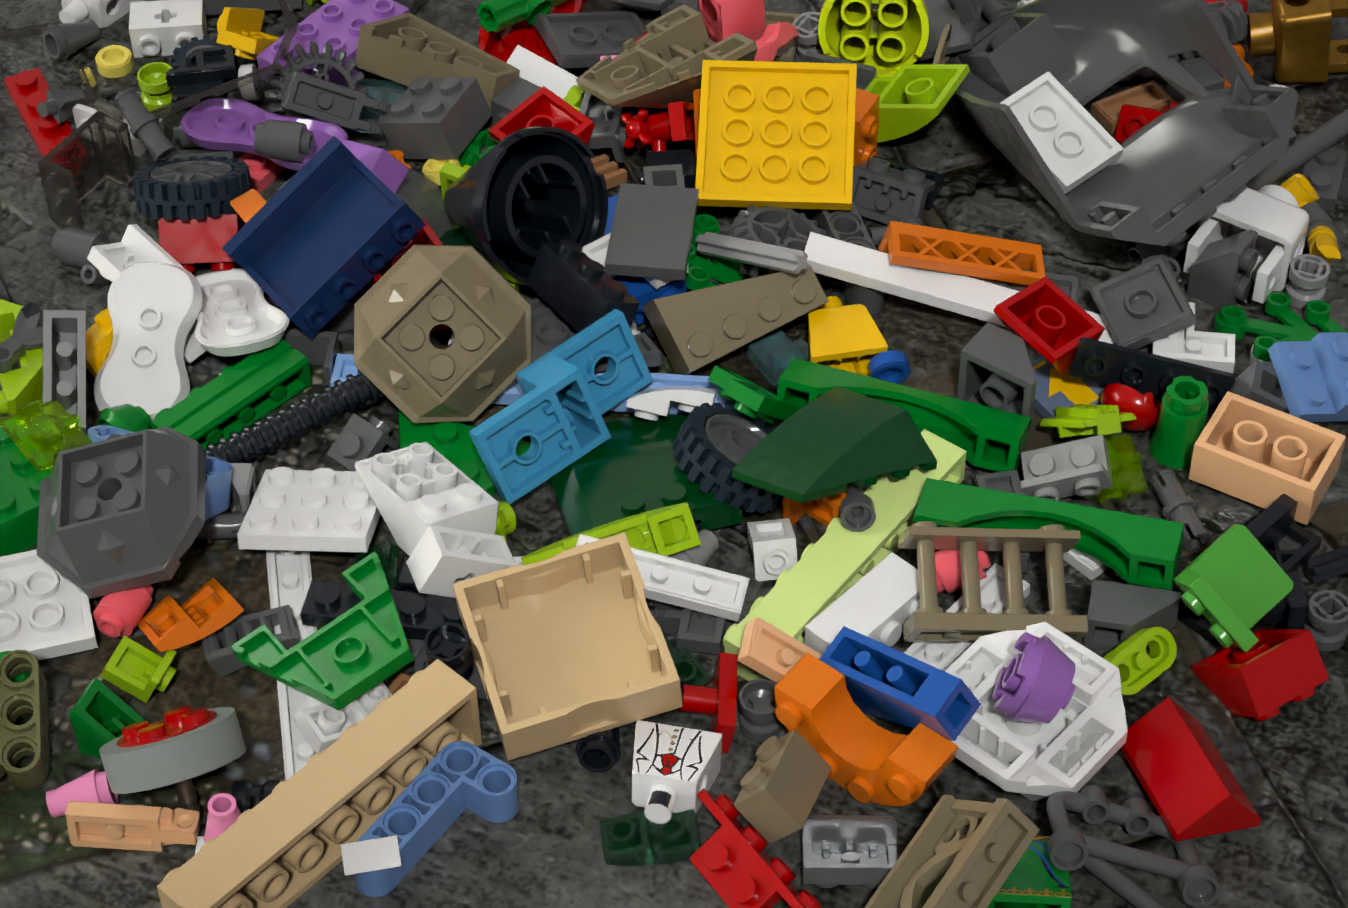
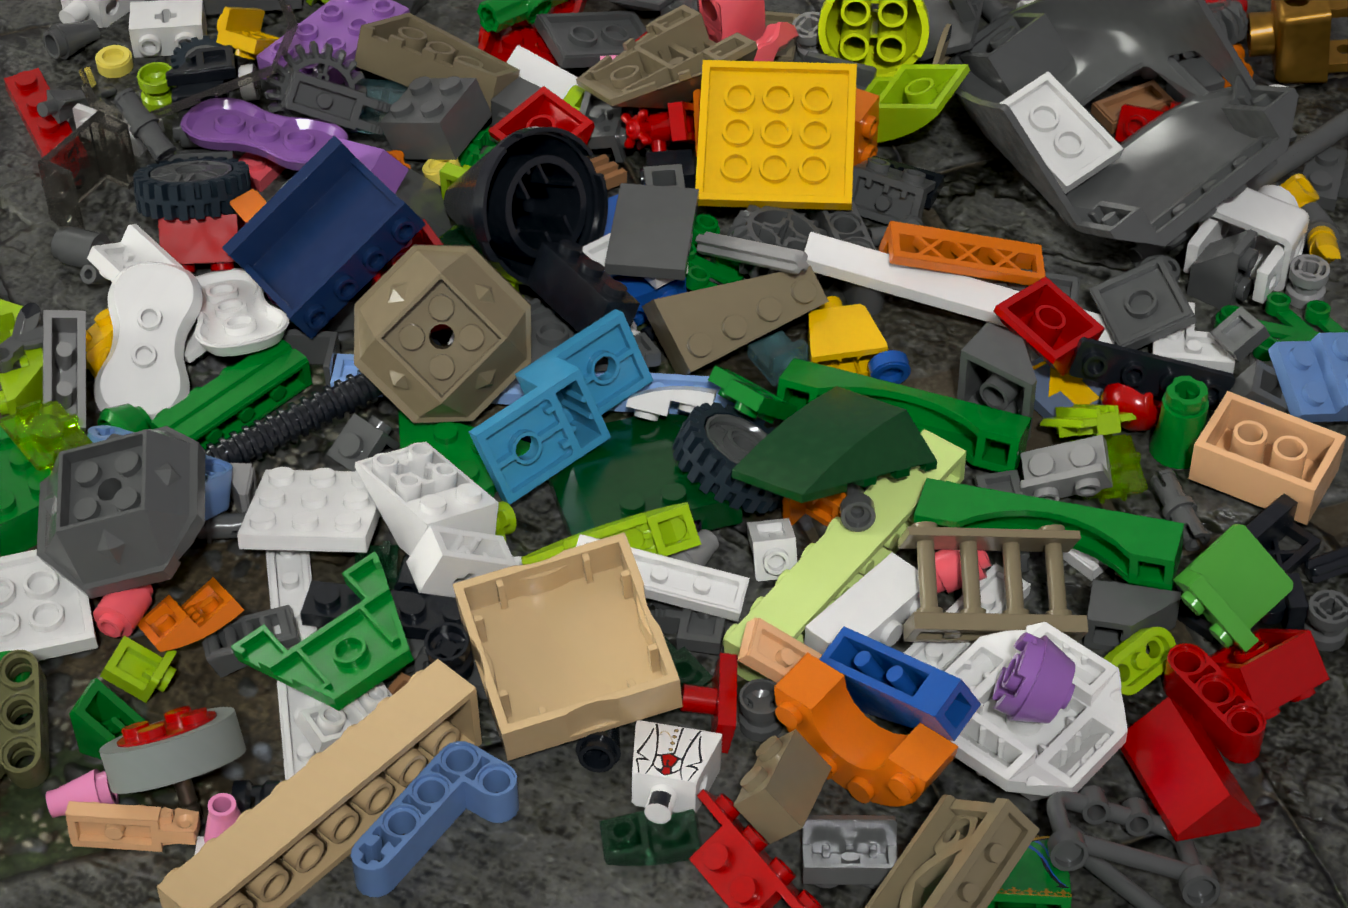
dark grey brick [254,119,314,162] -> none
white sticker [340,835,402,876] -> none
none -> red beam [1162,643,1267,764]
none -> dark grey plate [1210,306,1270,362]

